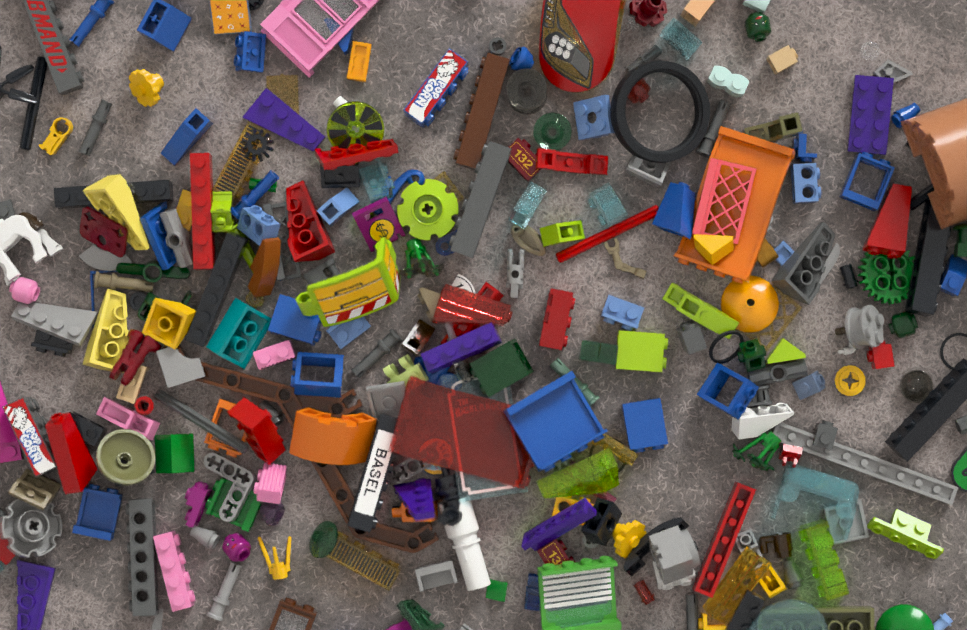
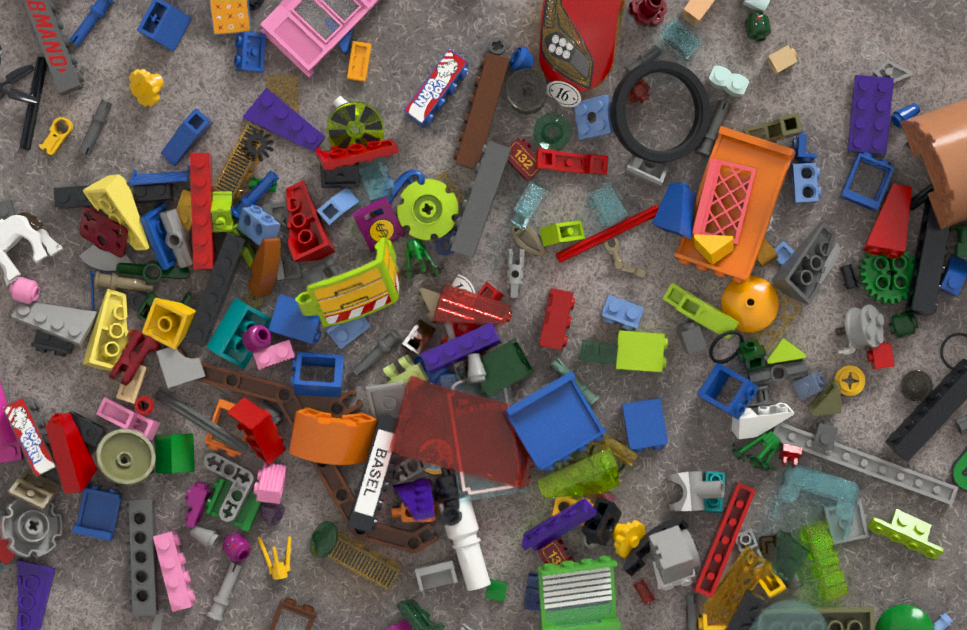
none -> blue piece [129,166,190,185]
none -> magenta head [242,325,271,352]
none -> light grey cone [467,353,487,383]
none -> white sticker [546,81,581,107]
none -> light grey connector [666,471,725,511]
none -> teal slope [703,471,725,514]
none -> clear green wing [772,529,811,583]
none -> olive slope [808,379,841,416]

